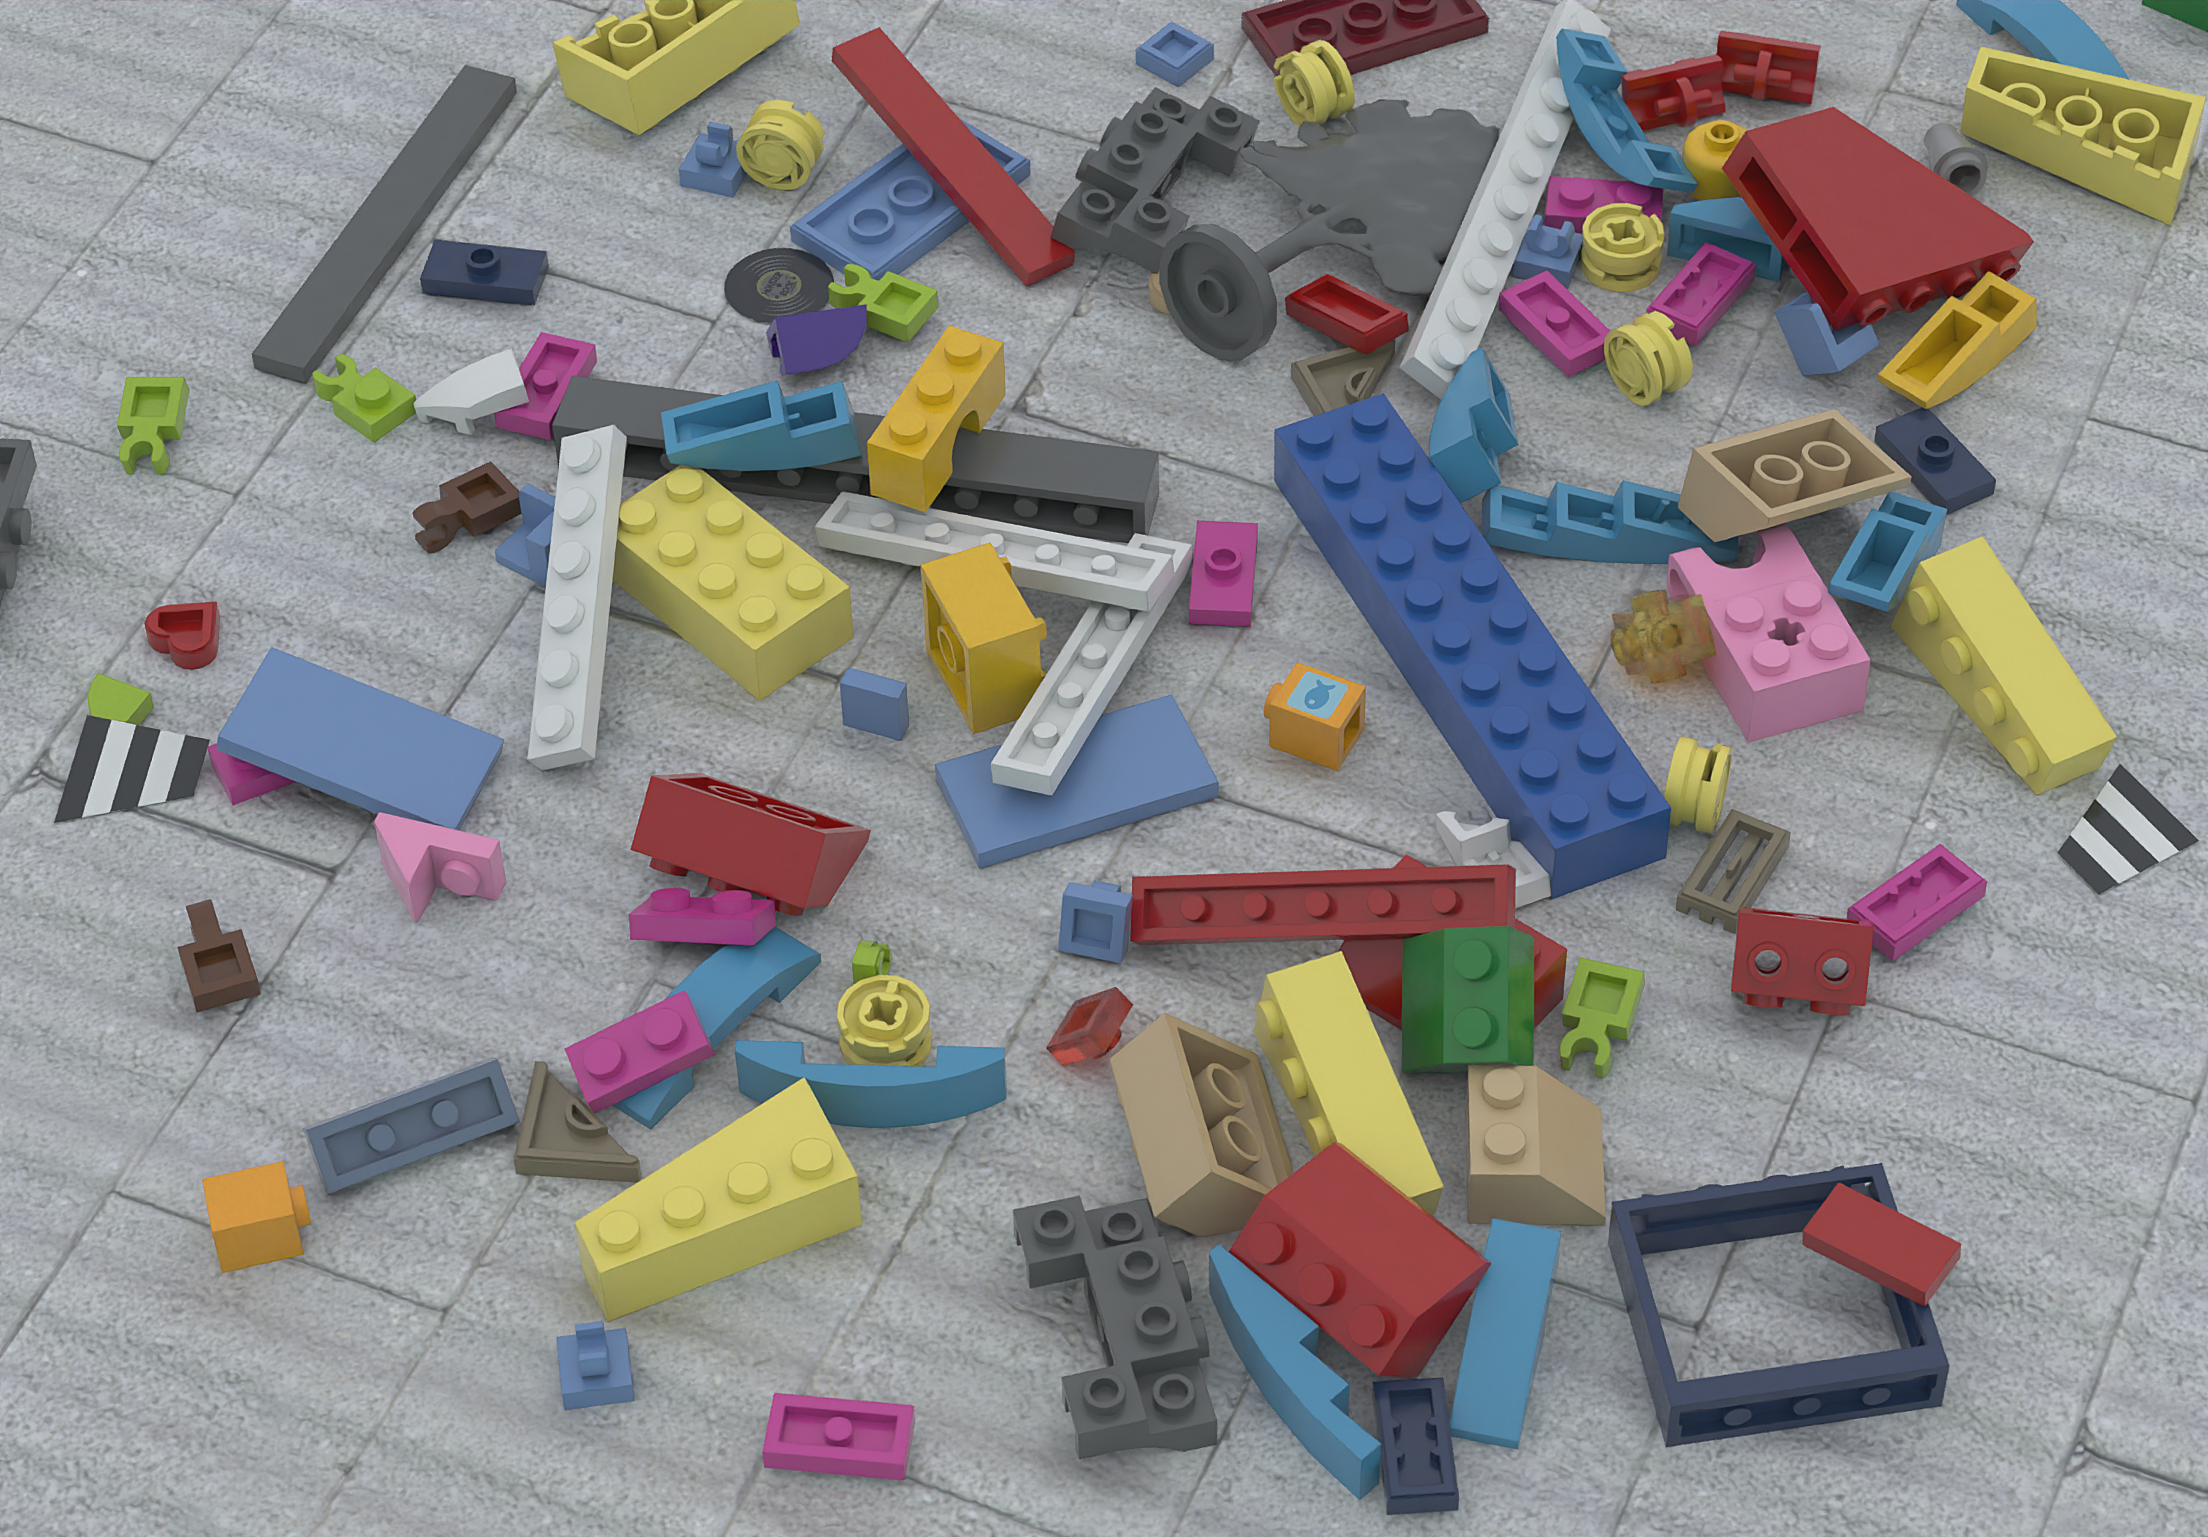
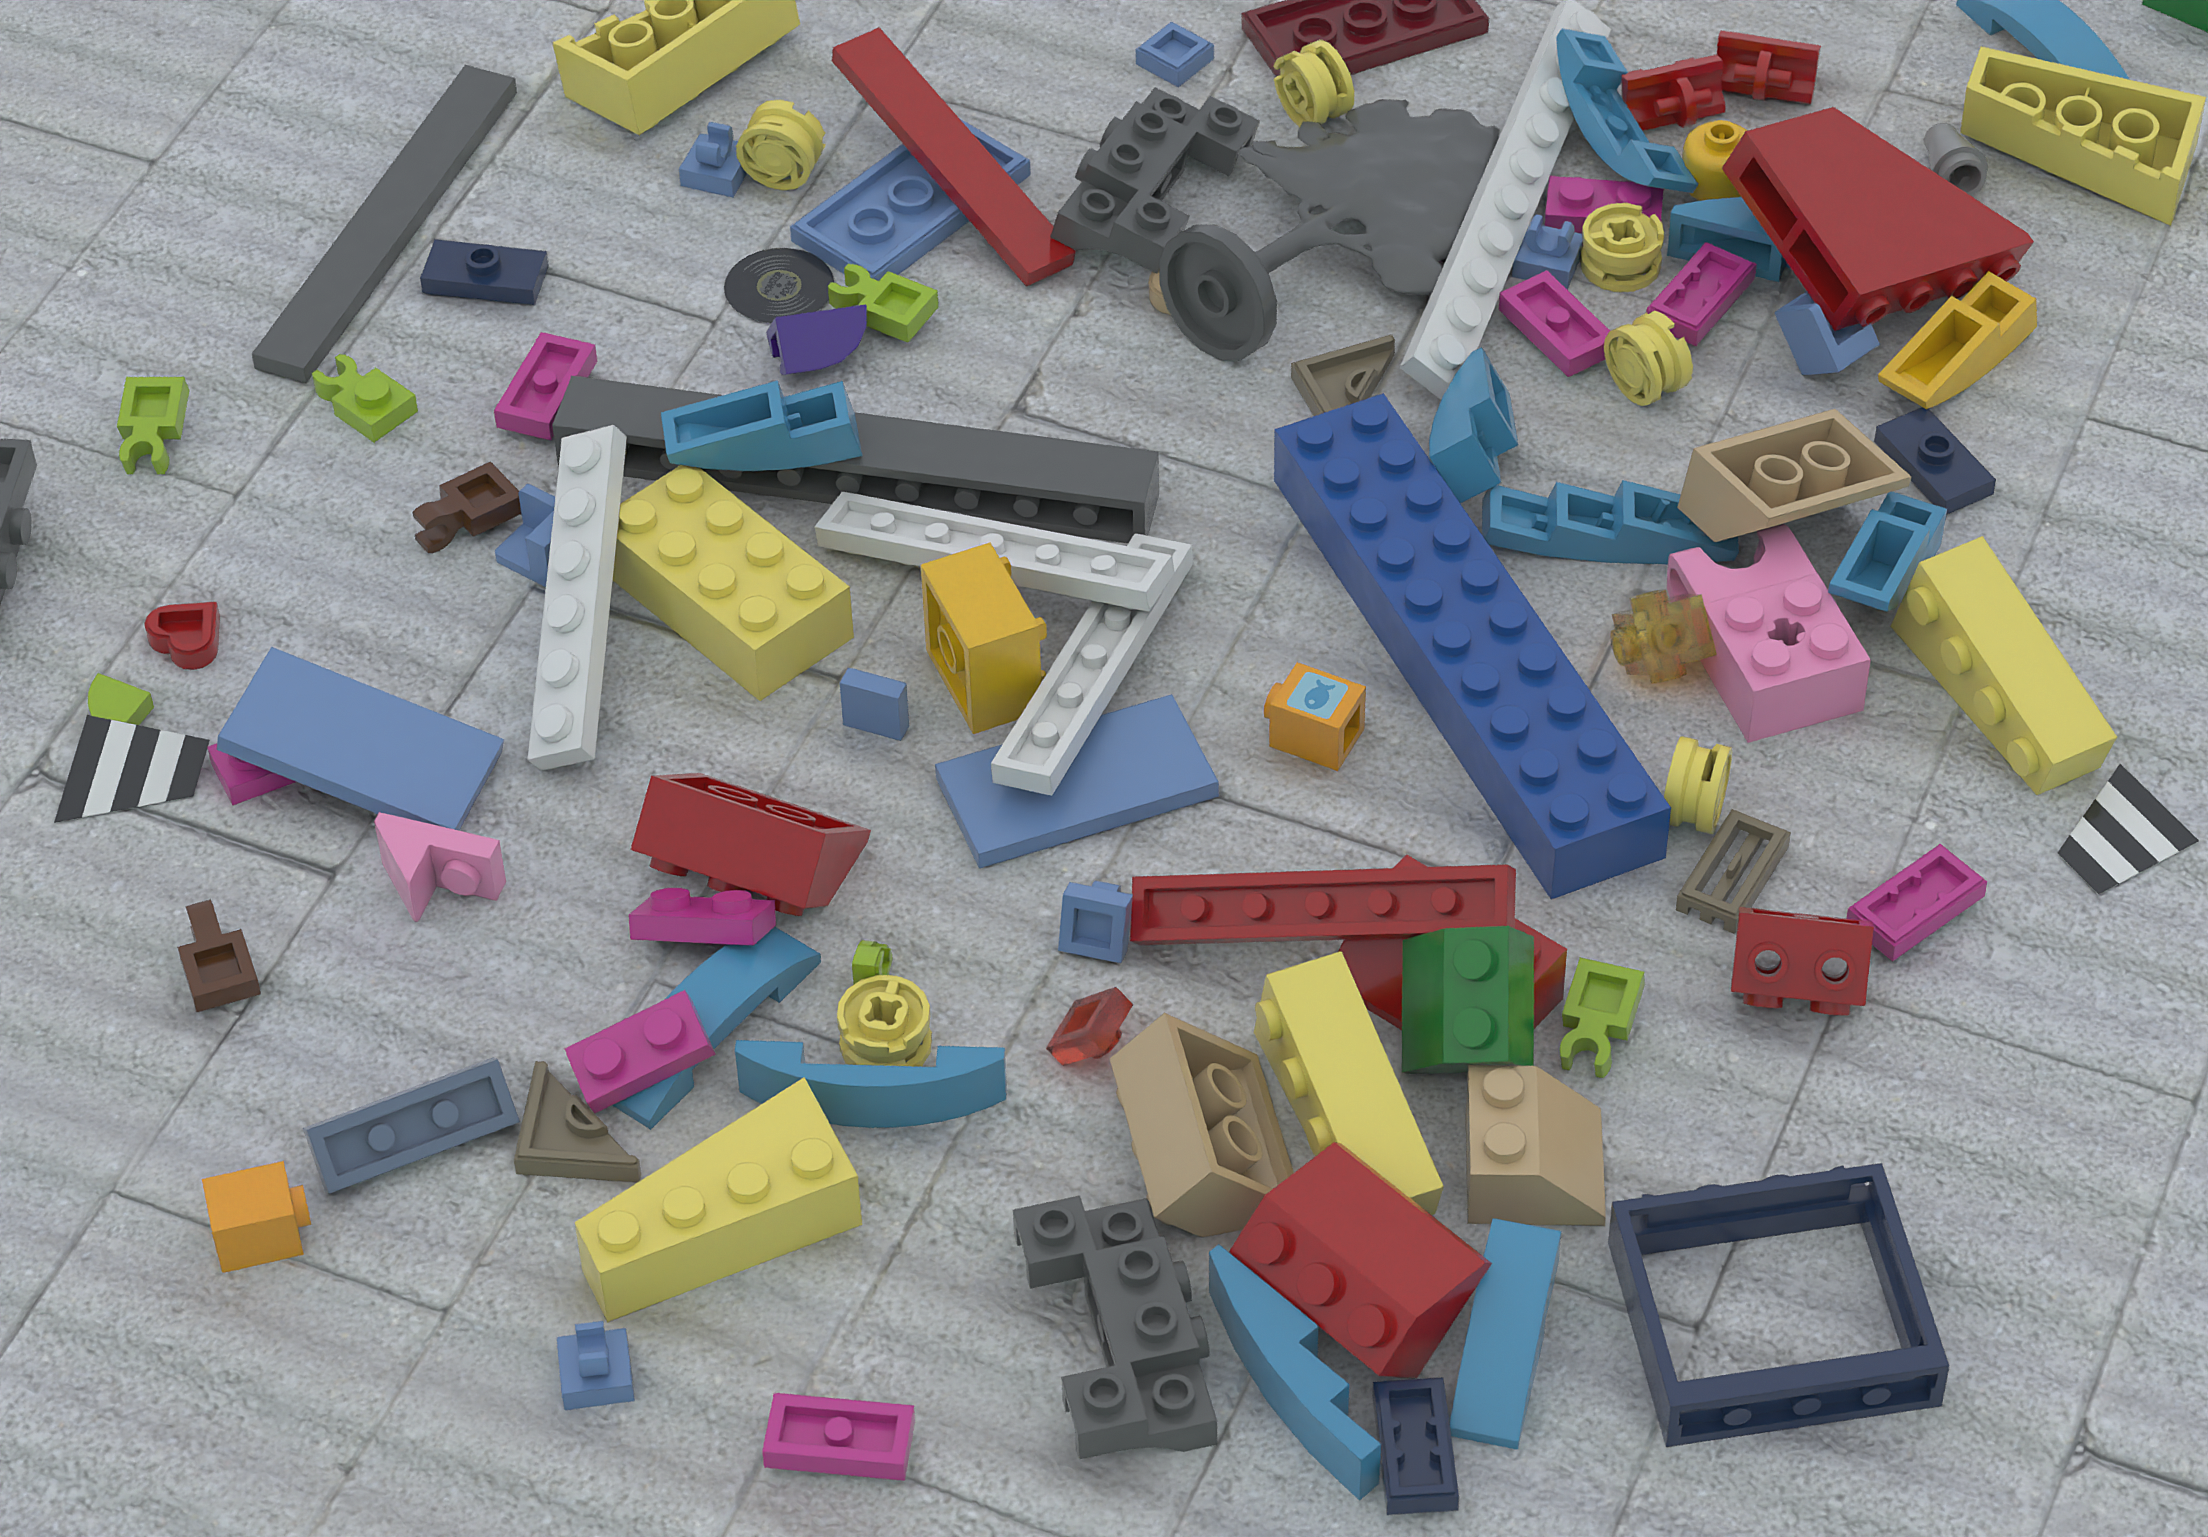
white slope [413,348,529,435] -> none
yellow arch [867,325,1006,513] -> none
dark pink plate [1189,520,1258,627] -> none
red tile [1285,274,1409,355] -> none
white slope [1436,811,1551,909] -> none
red tile [1802,1183,1961,1307] -> none

